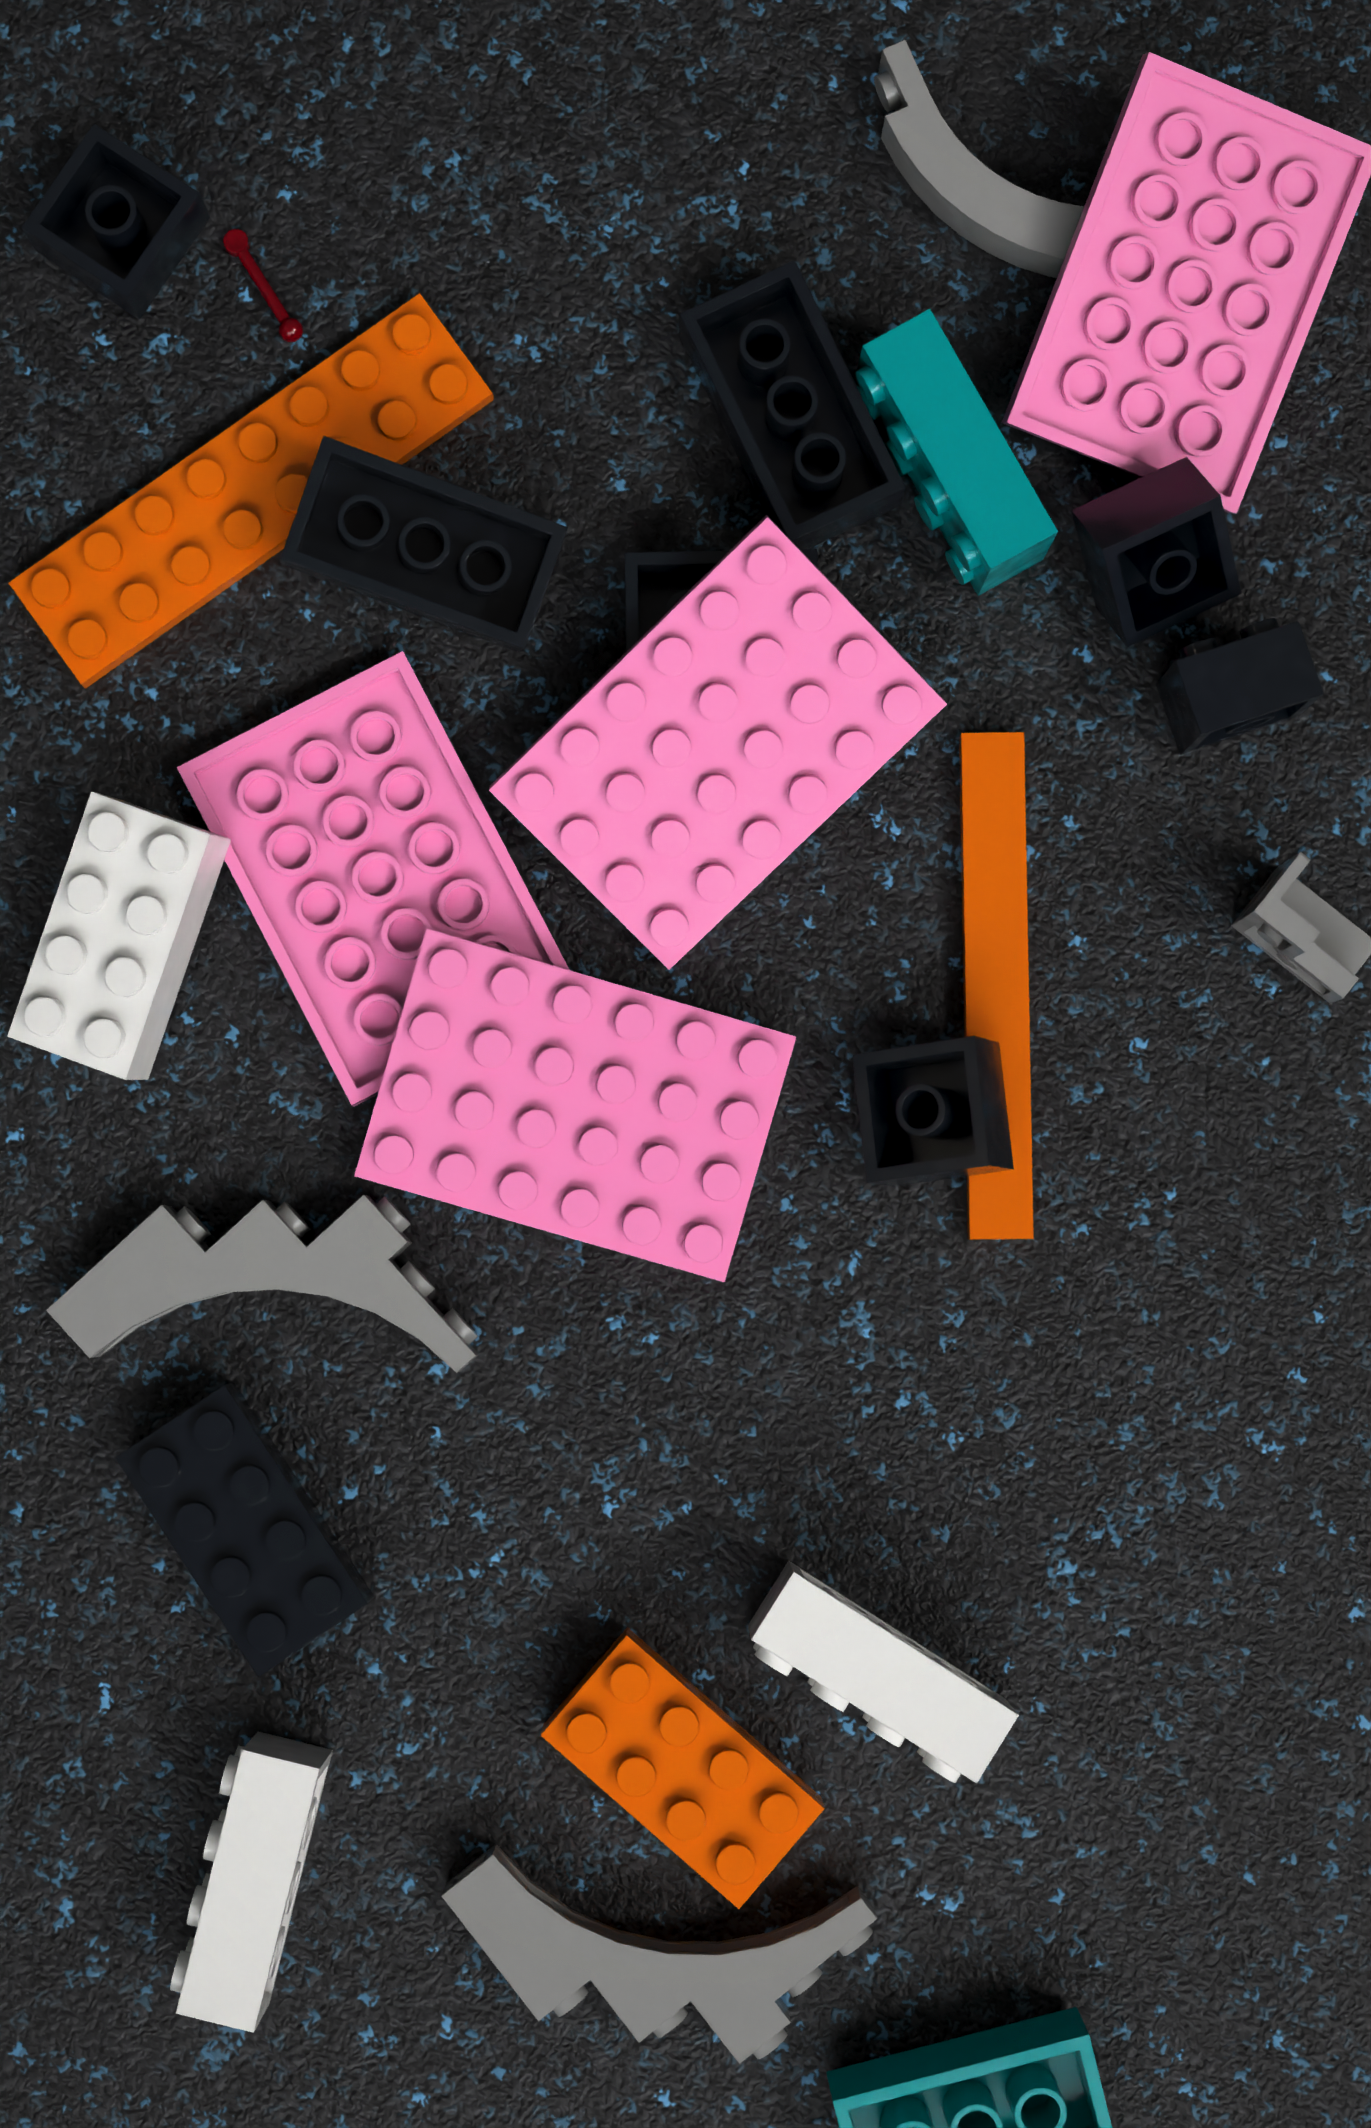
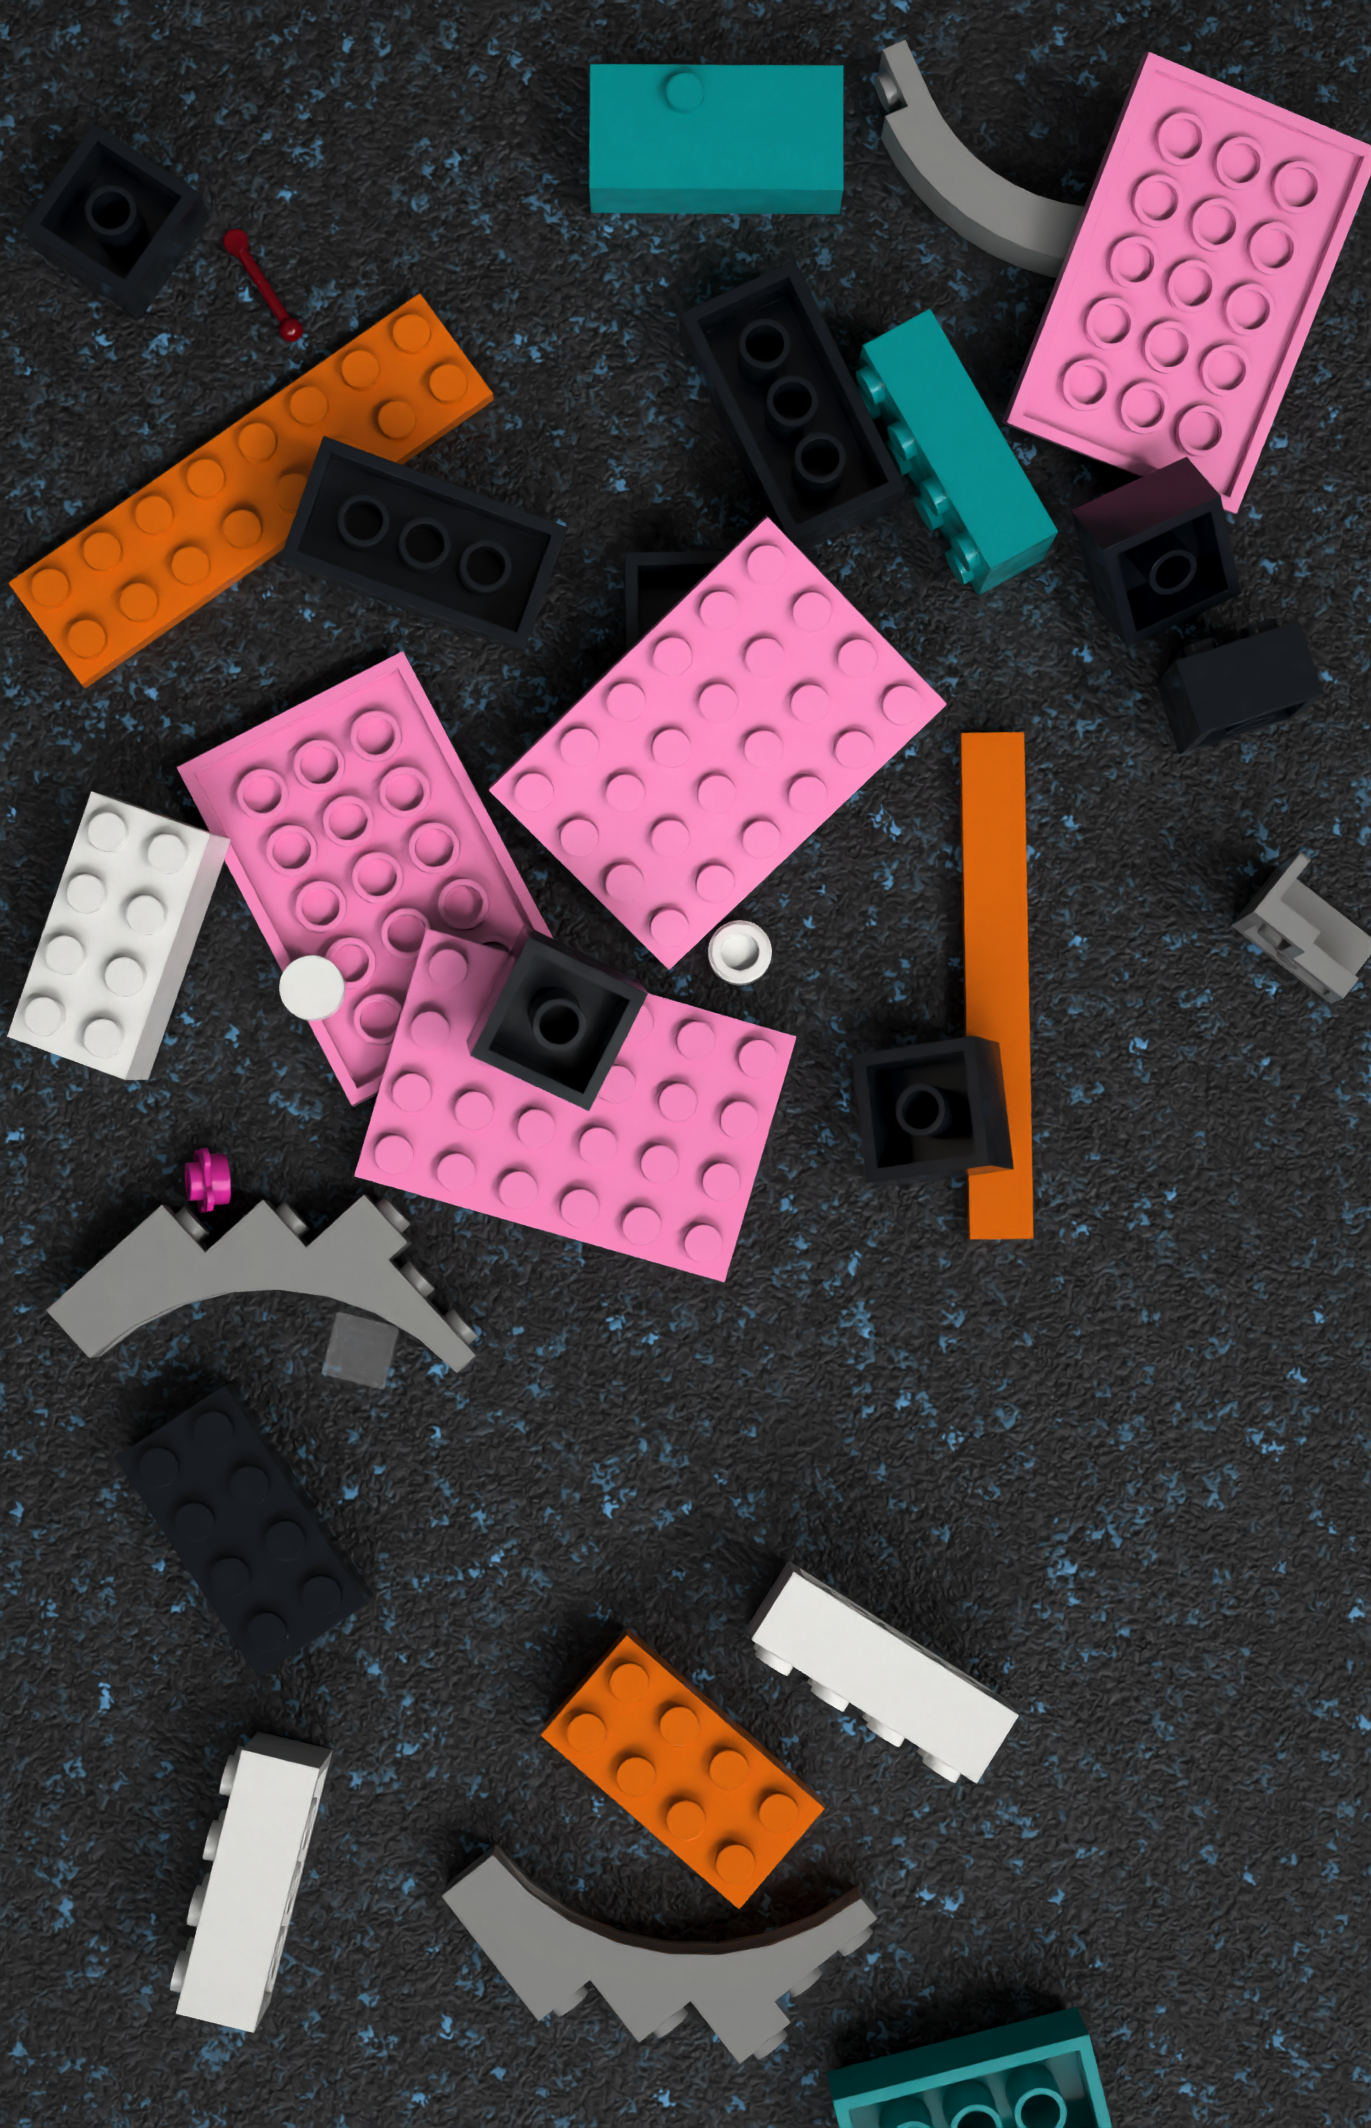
none -> dark pink plate [184,1148,231,1213]
none -> white tile [279,955,346,1021]
none -> clear tile [321,1311,401,1390]
none -> black brick [466,925,648,1111]
none -> teal brick [589,64,844,214]
none -> white tile [708,920,772,985]

